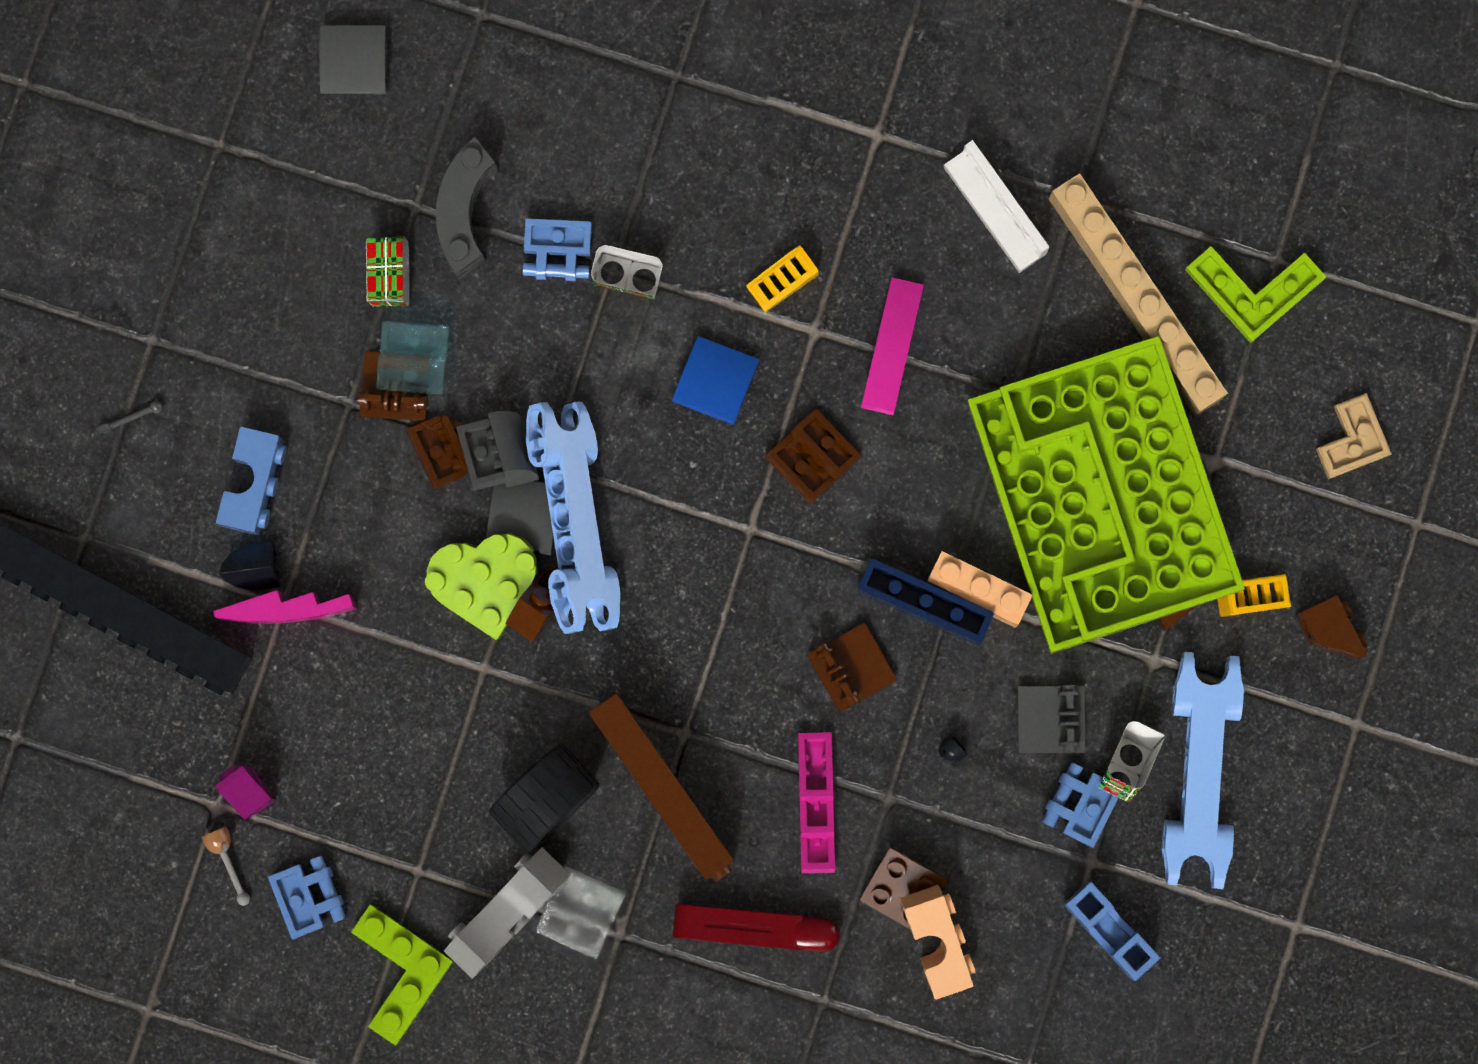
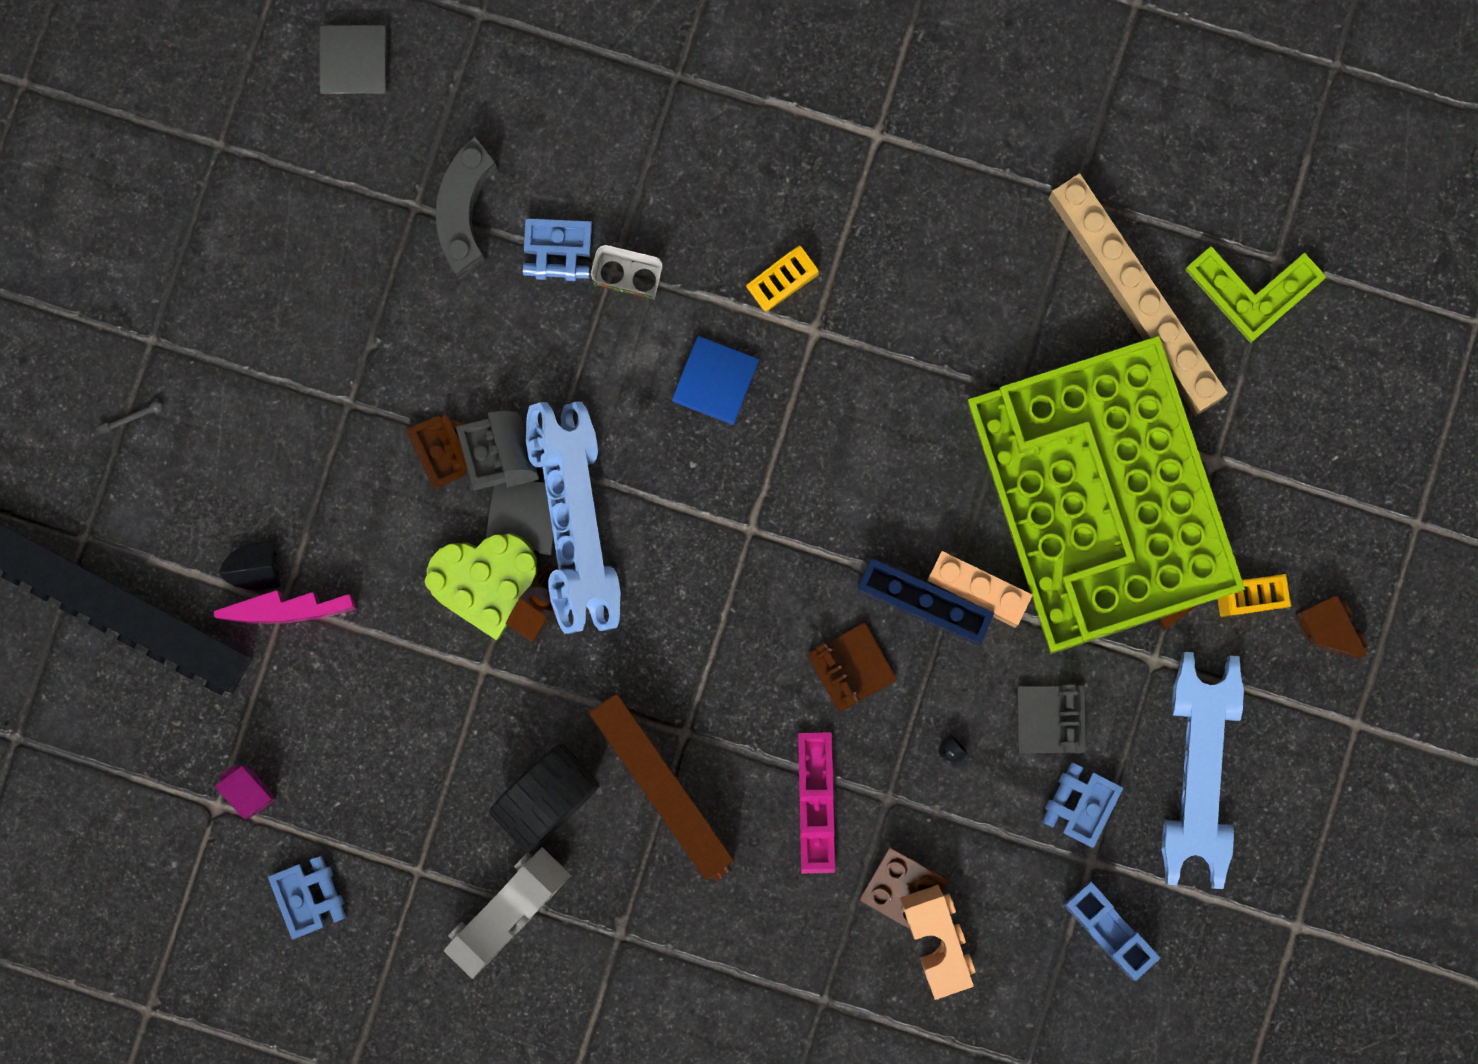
hinge [202,826,250,906] -> none
medium blue arch [216,427,287,536] -> none
lime plate [351,904,454,1046] -> none
reddish brown hinge [358,351,431,421] -> none
piece [366,236,409,306] -> none
clear light blue slope [376,320,450,395] -> none
clear slope [535,866,626,959] -> none
dark red piece [672,904,840,952] -> none
reddish brown slope [765,409,861,505] -> none
dark pink slope [861,277,924,415] -> none
white fence [944,140,1049,273] -> none
white piece [1099,721,1165,803] -> none
tan tile [1316,393,1392,480] -> none

